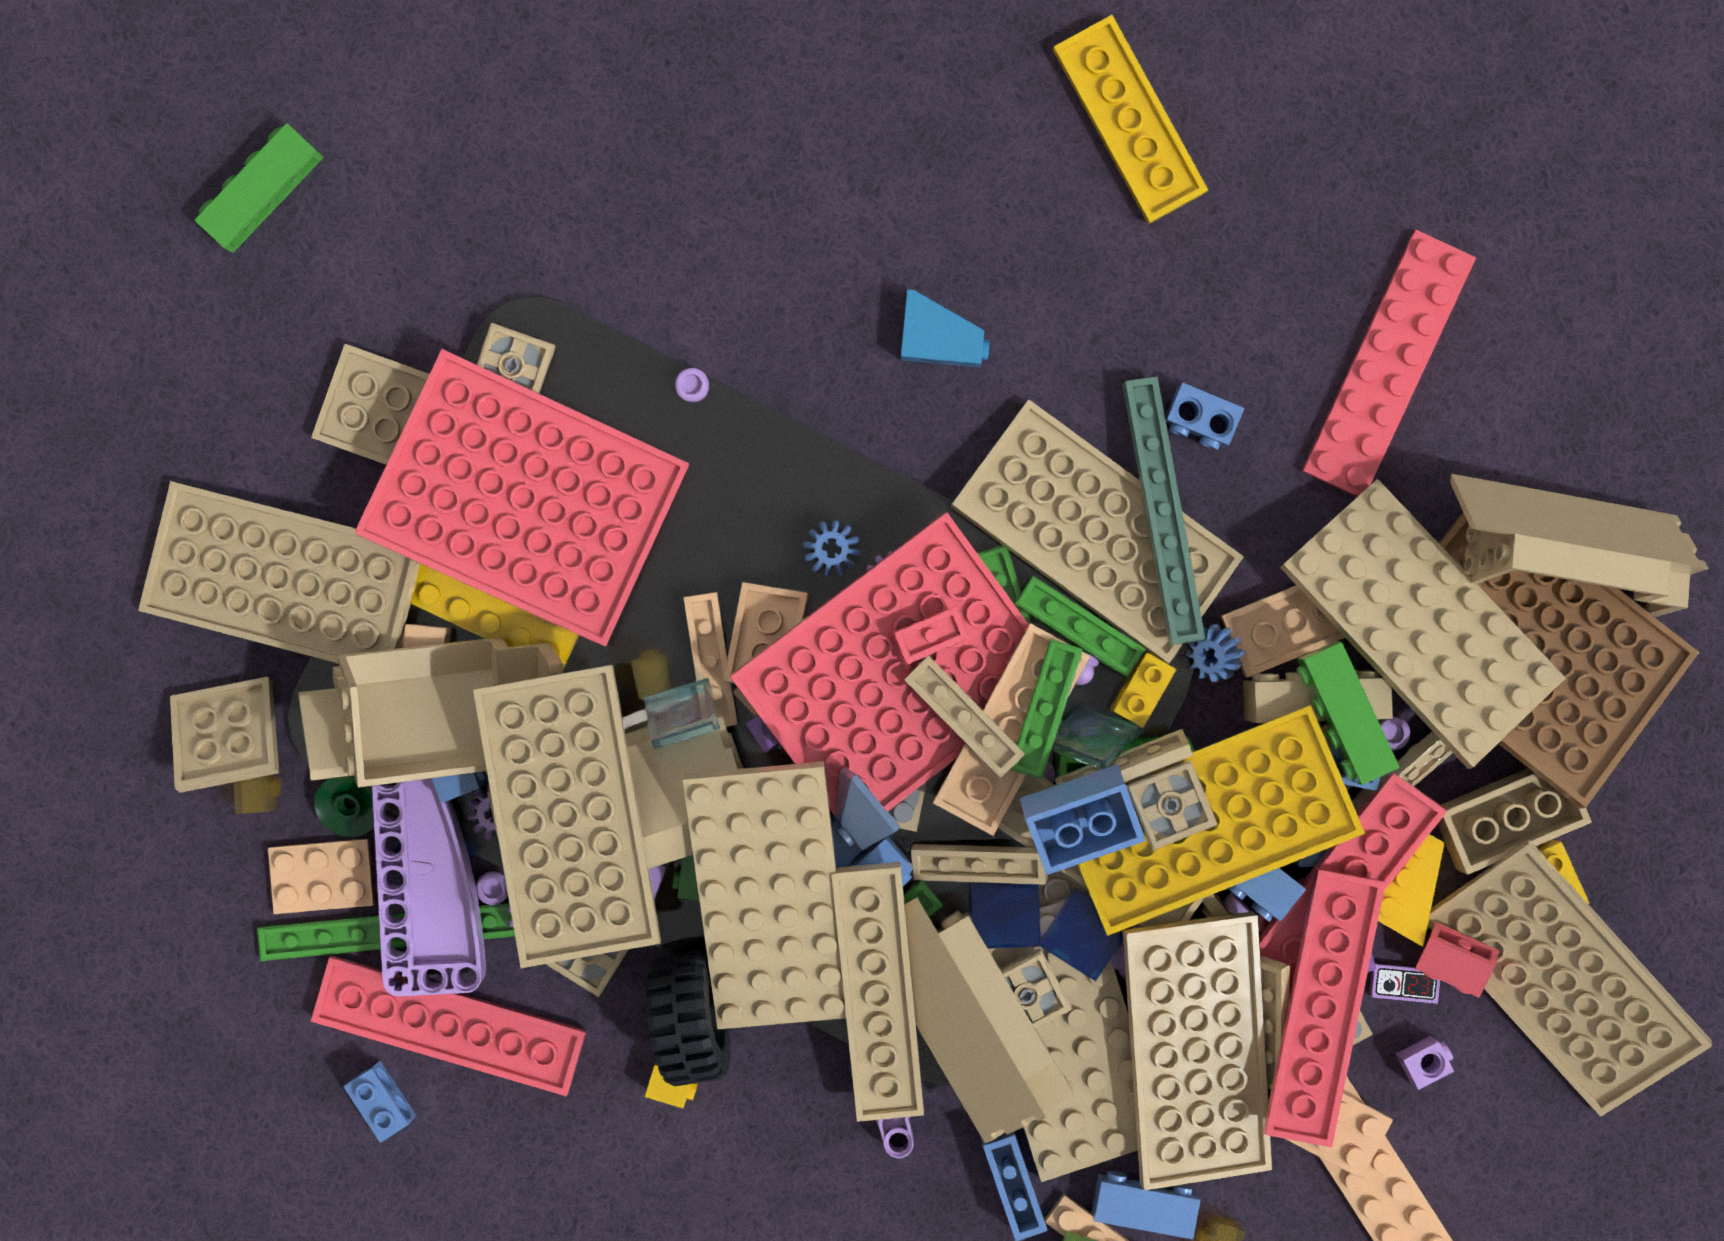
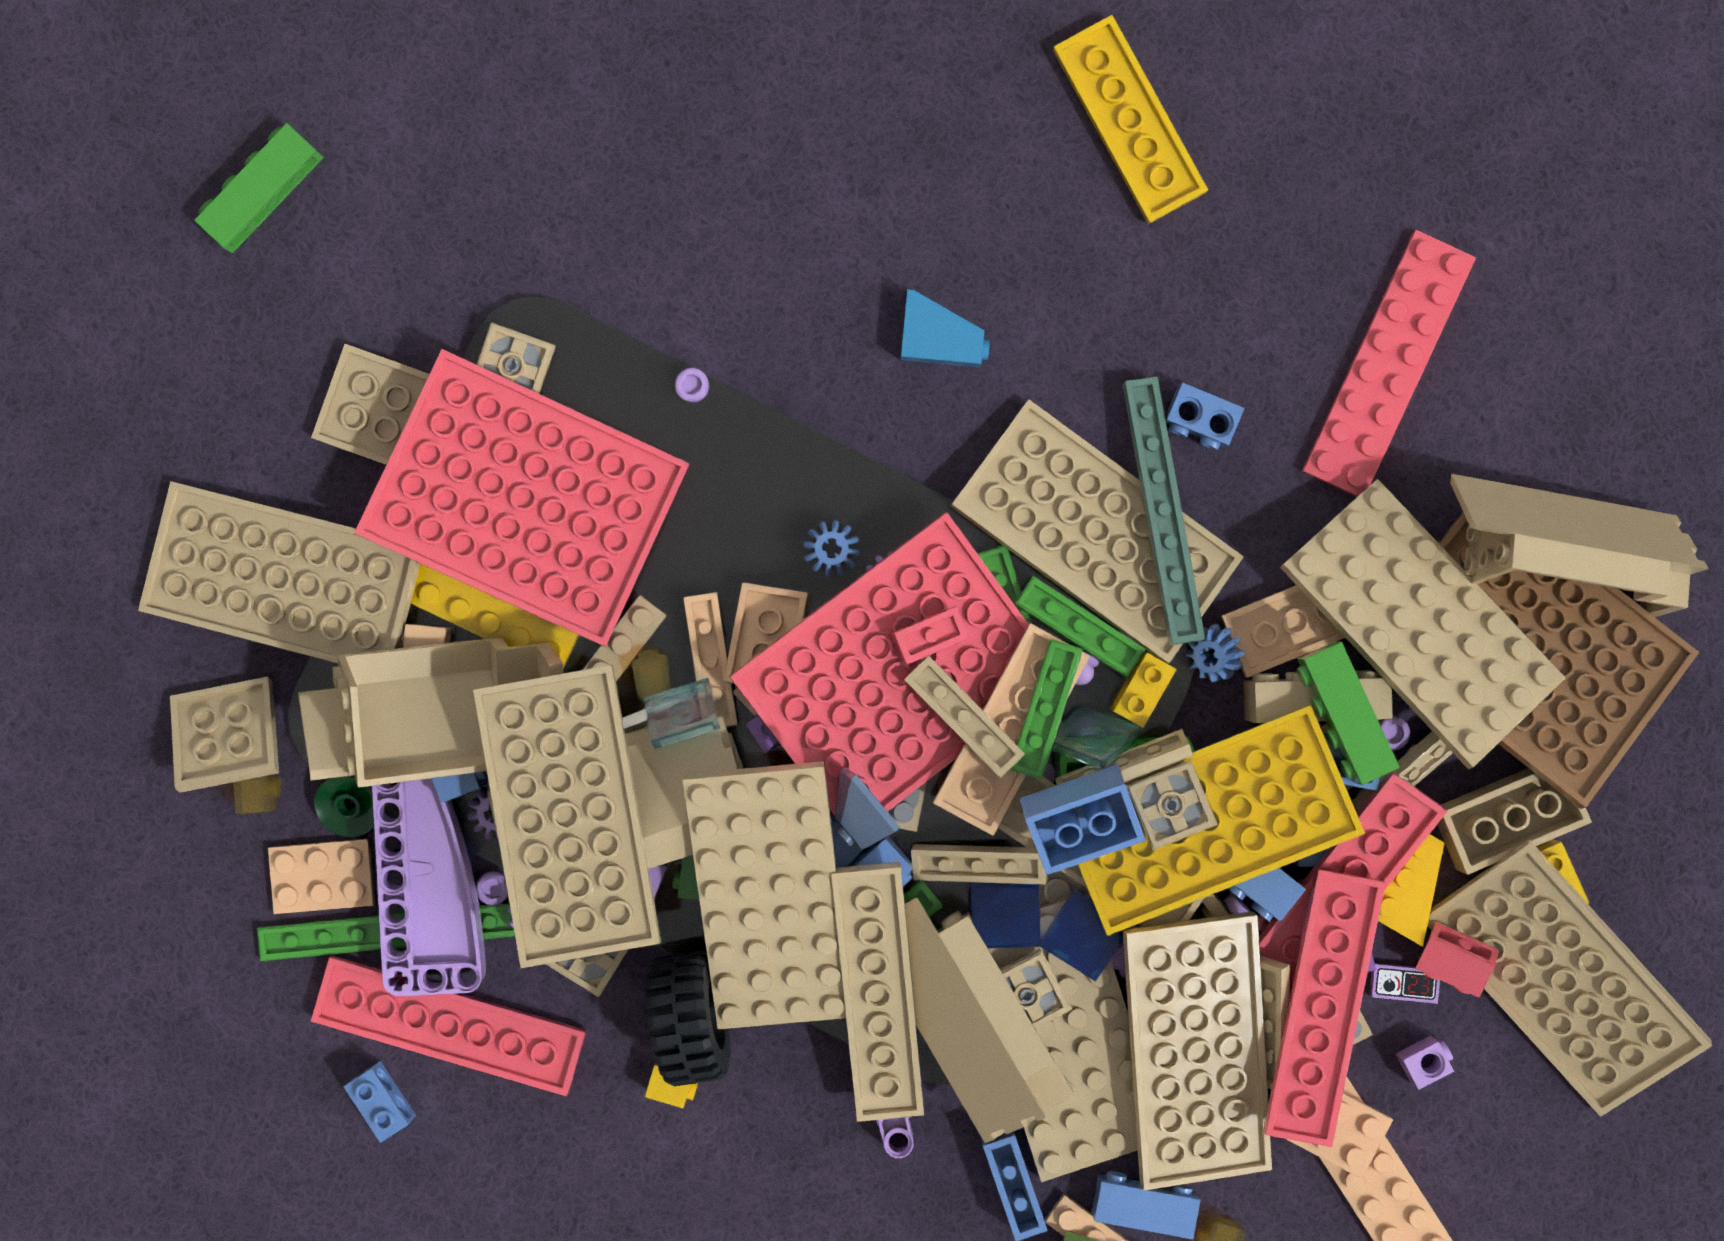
none -> tan plate [583,595,667,682]

